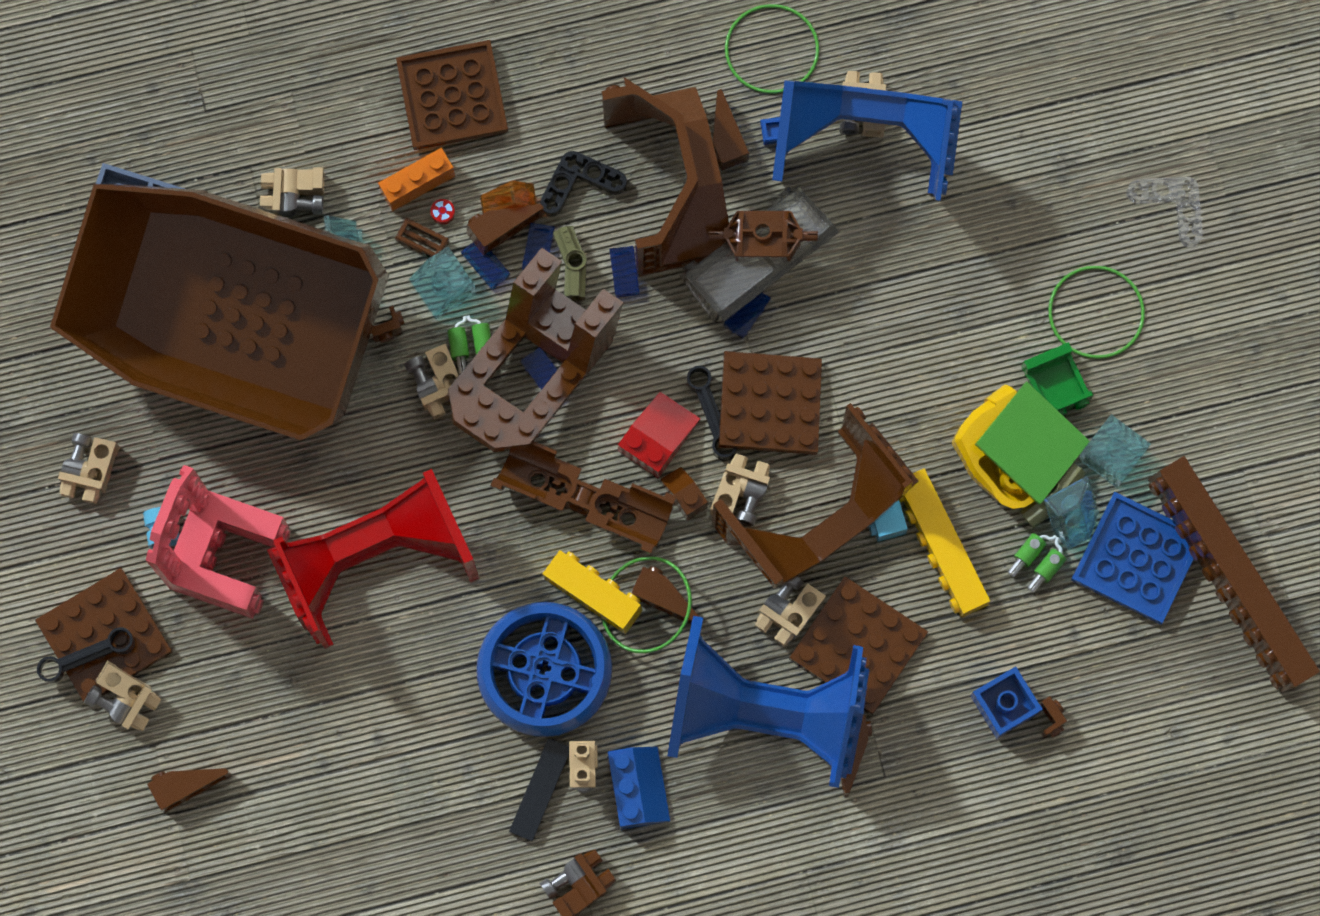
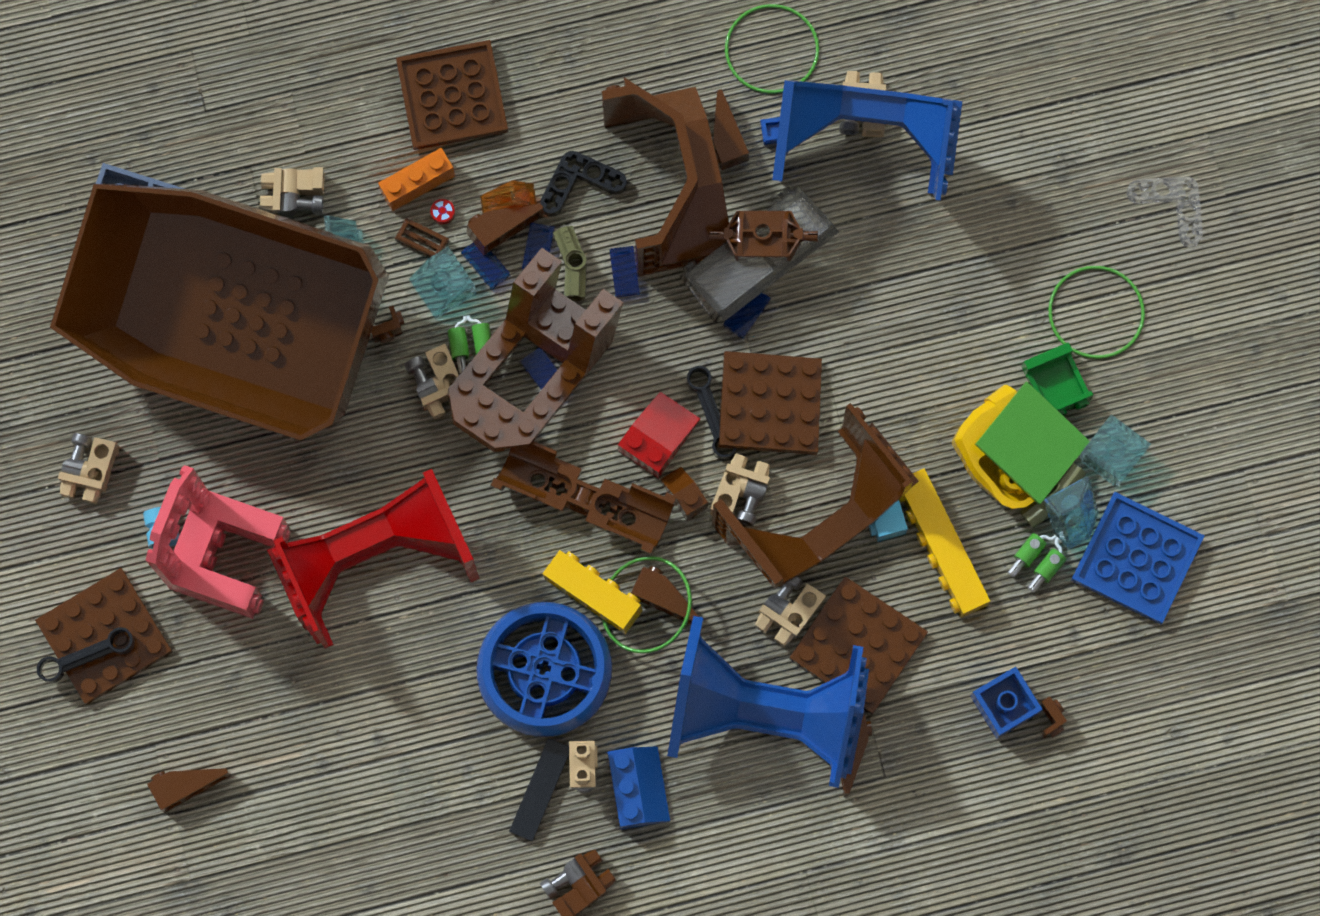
tan hips [84,660,161,731] -> none
reddish brown brick [1148,456,1320,693] -> none

